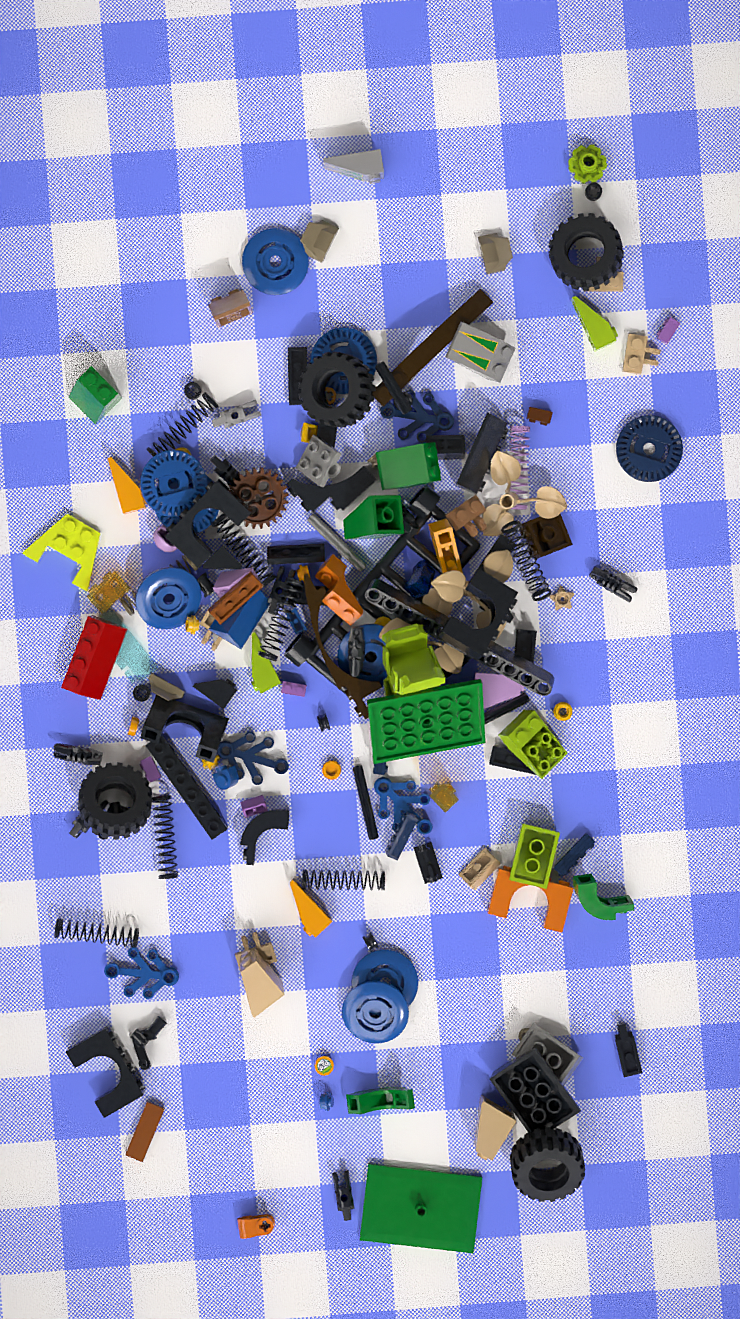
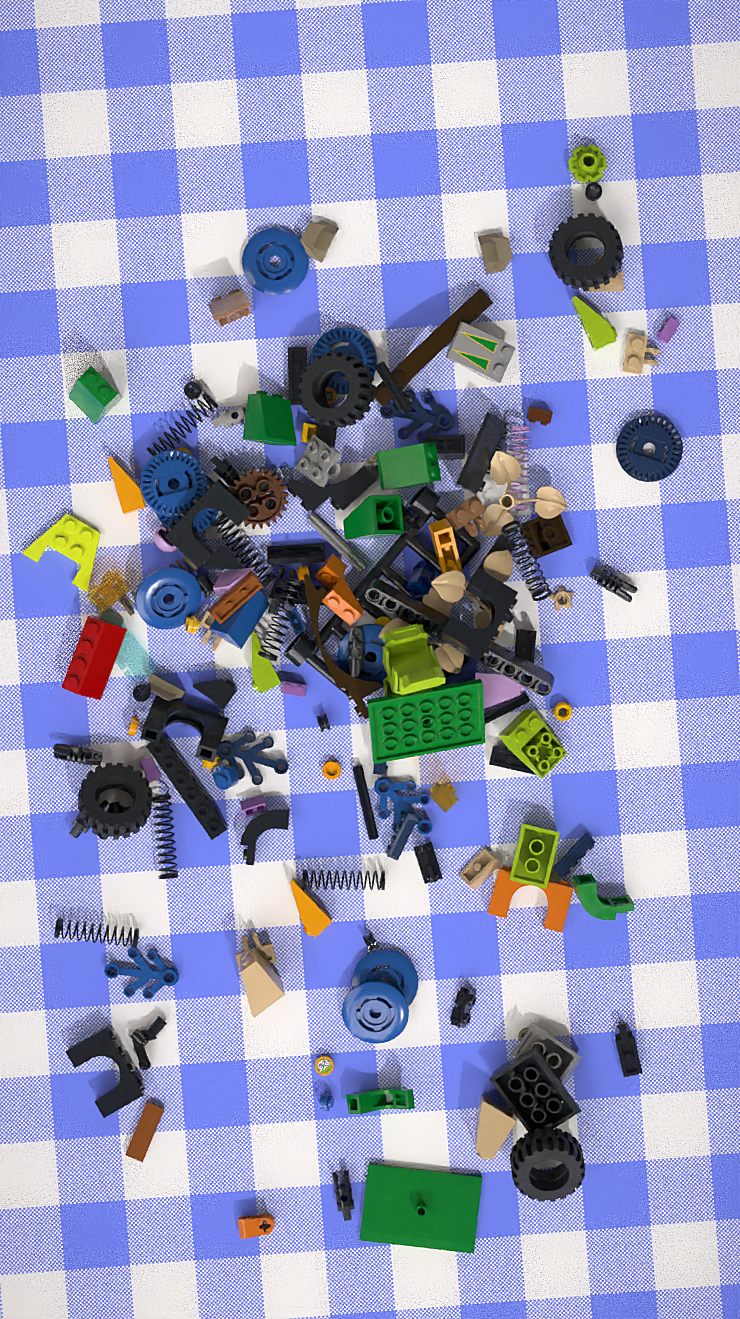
light grey slope [323,149,384,184] -> none
none -> green slope [242,391,297,446]
none -> black hinge [450,987,477,1028]

